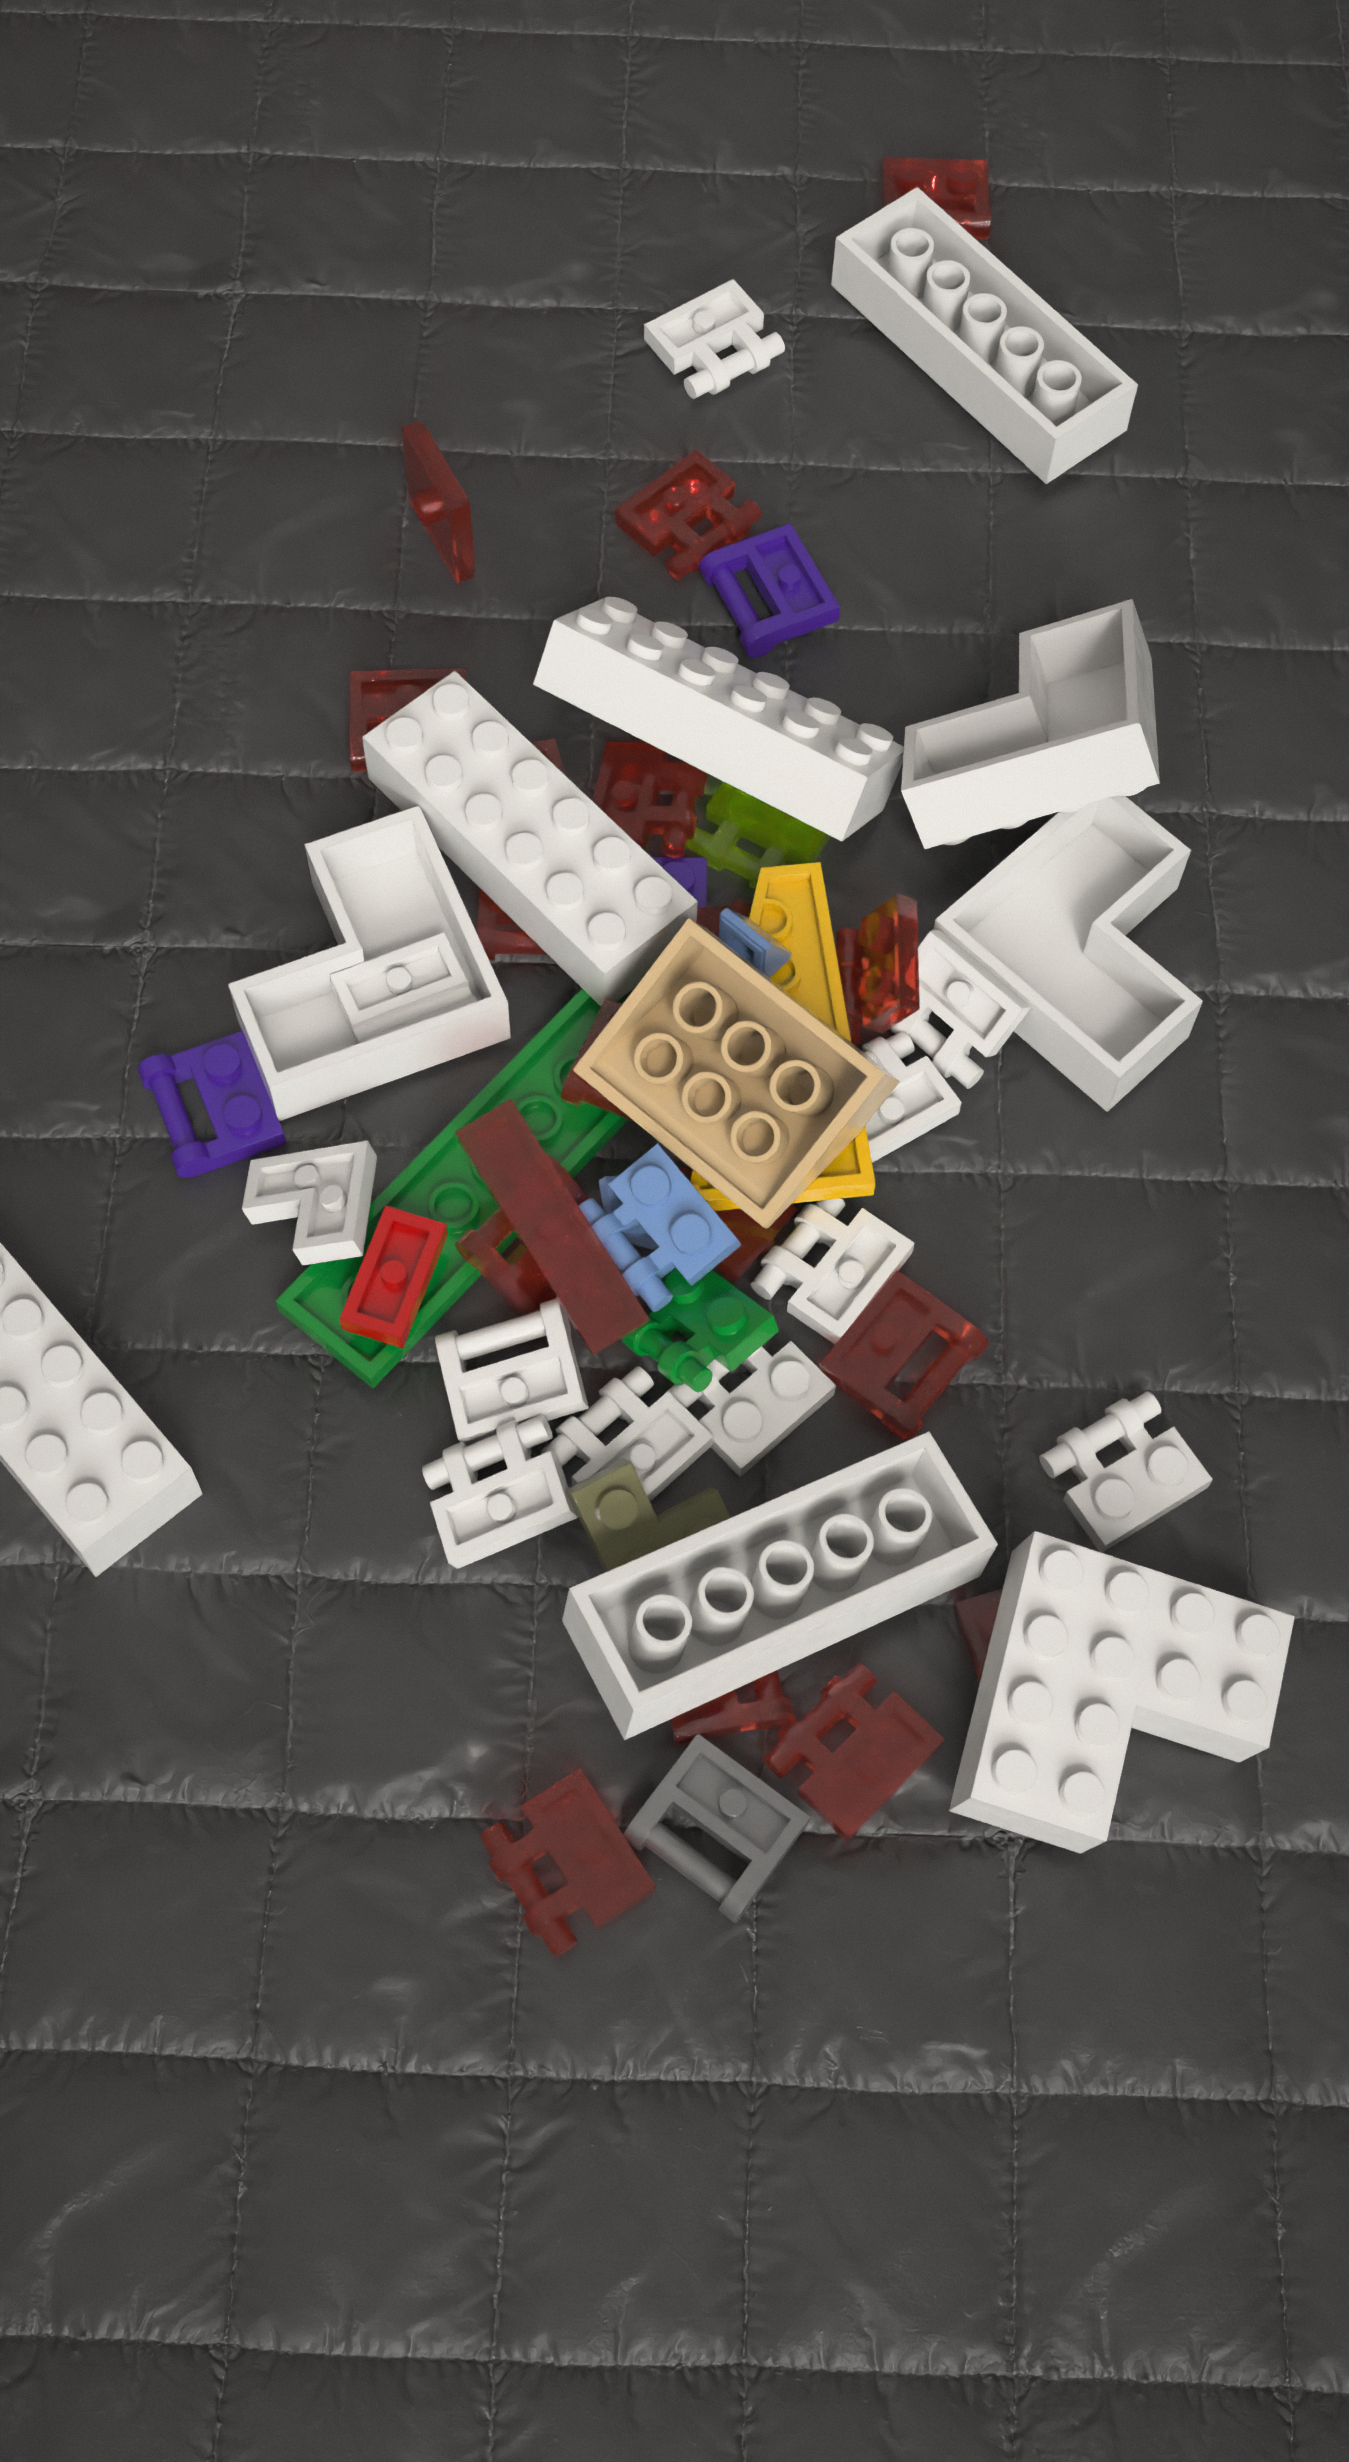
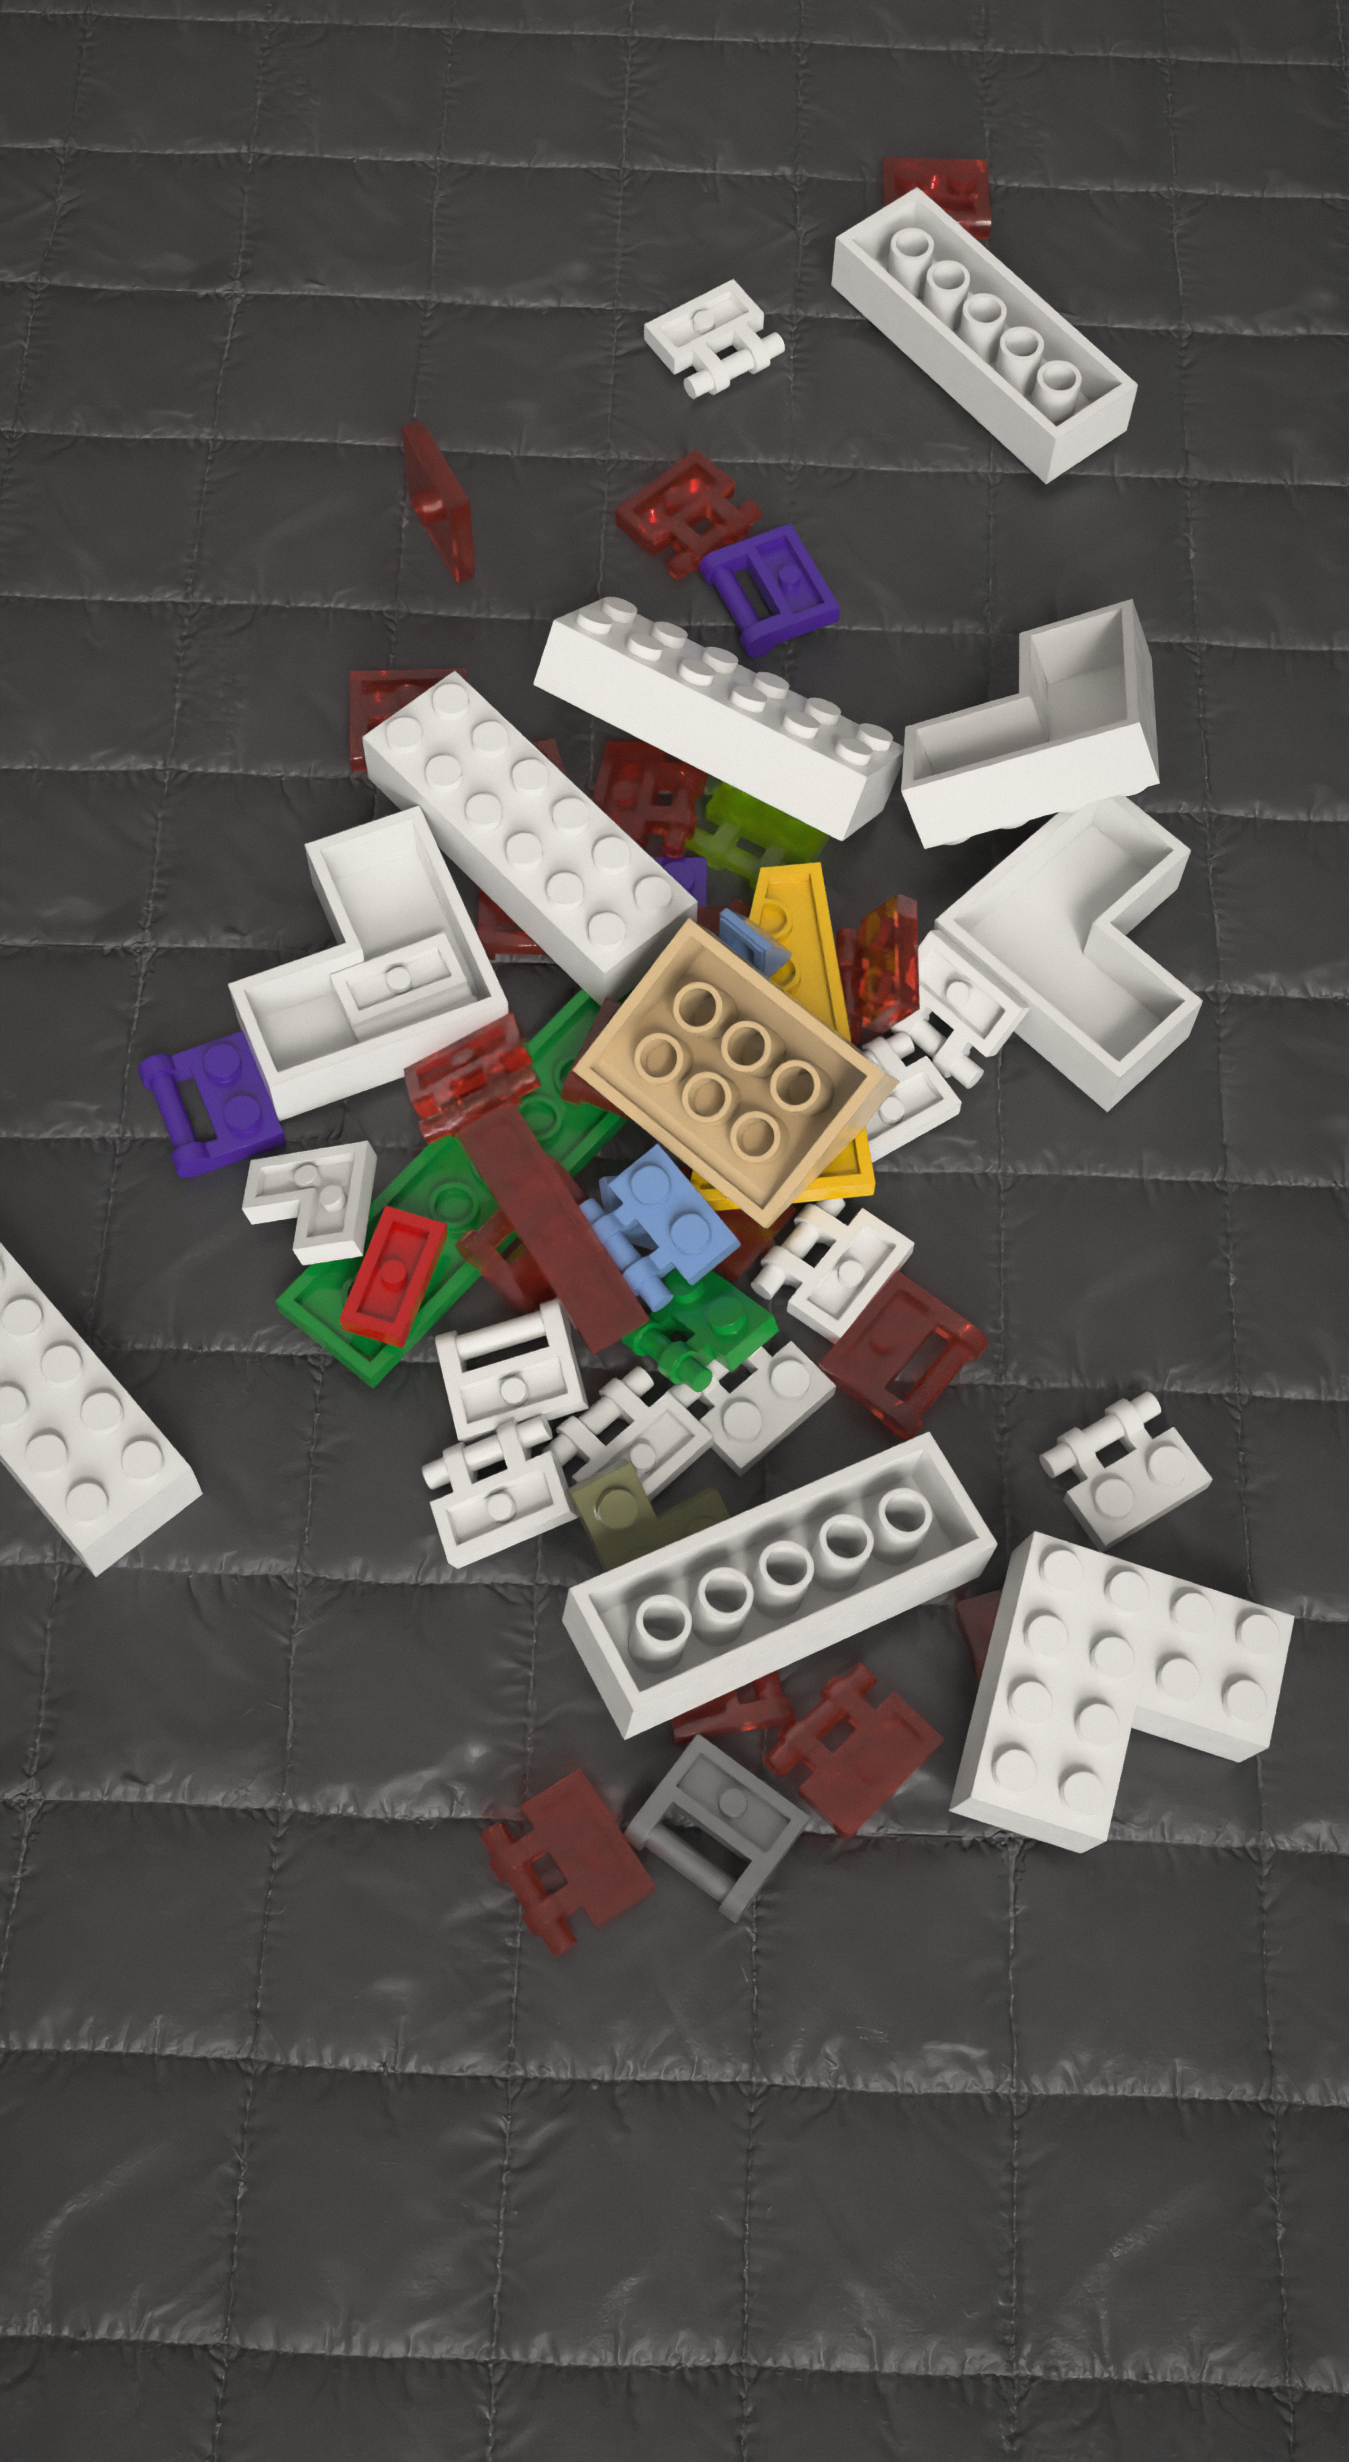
none -> clear red plate [403,1012,542,1145]

